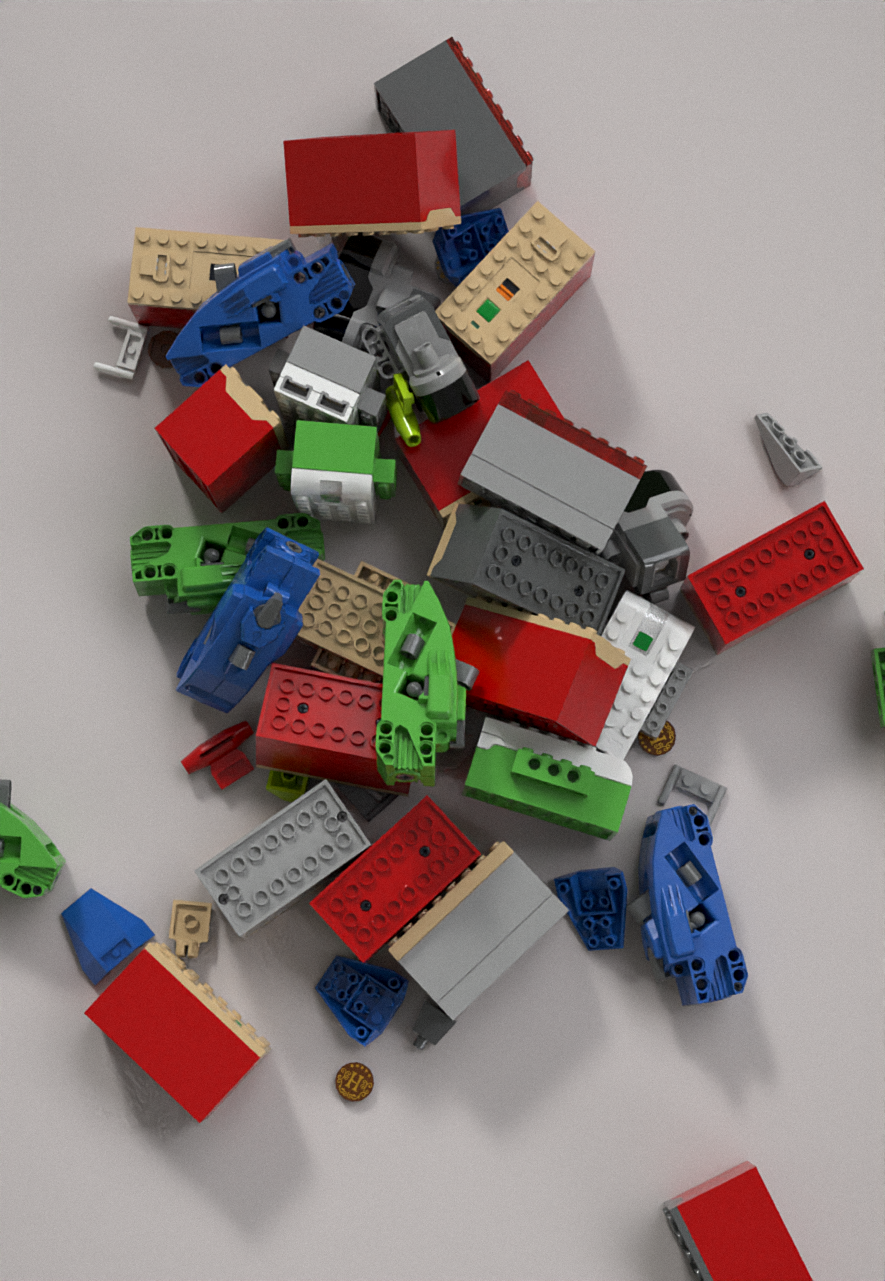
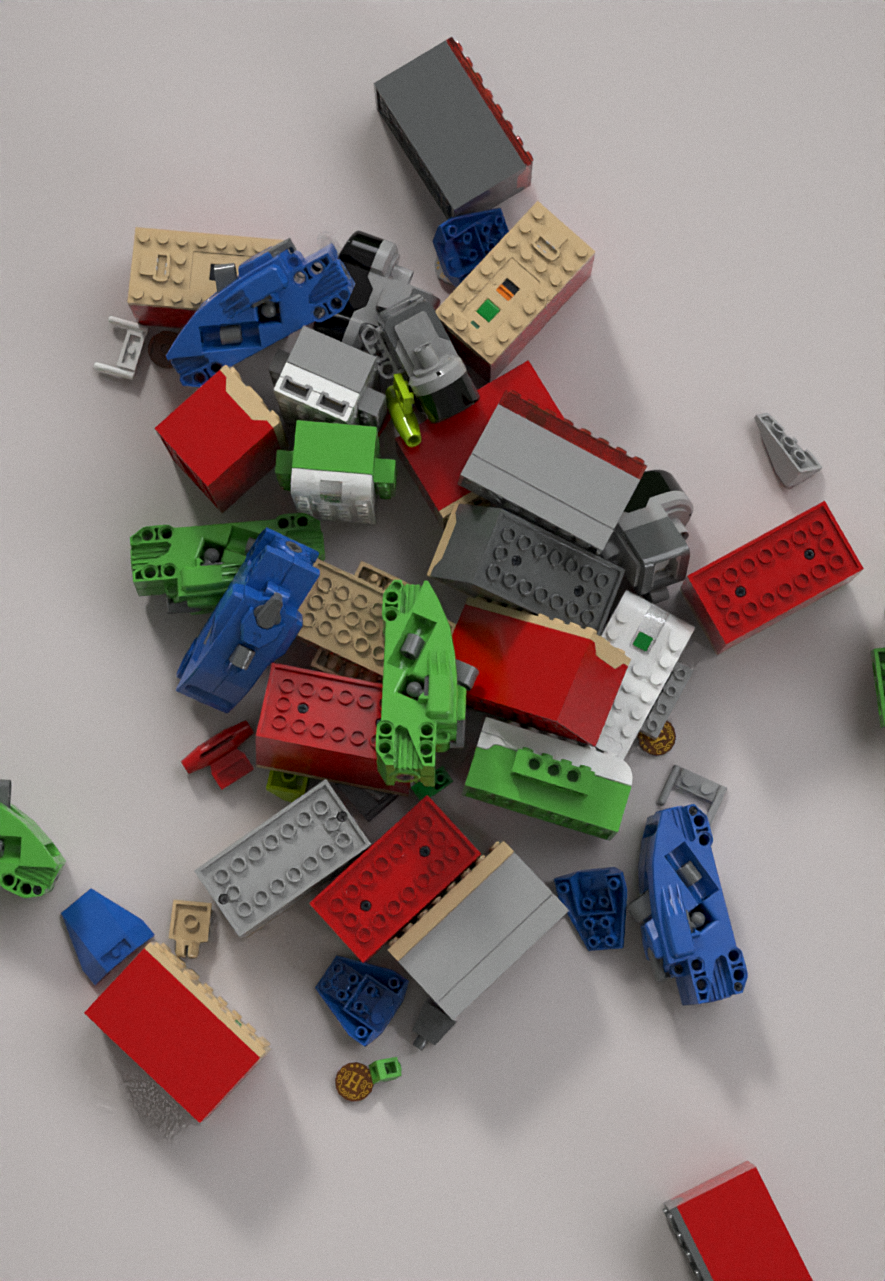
red piece [283,130,461,238] -> none
none -> bright green brick [368,1057,402,1084]
none -> green slope [411,766,454,801]

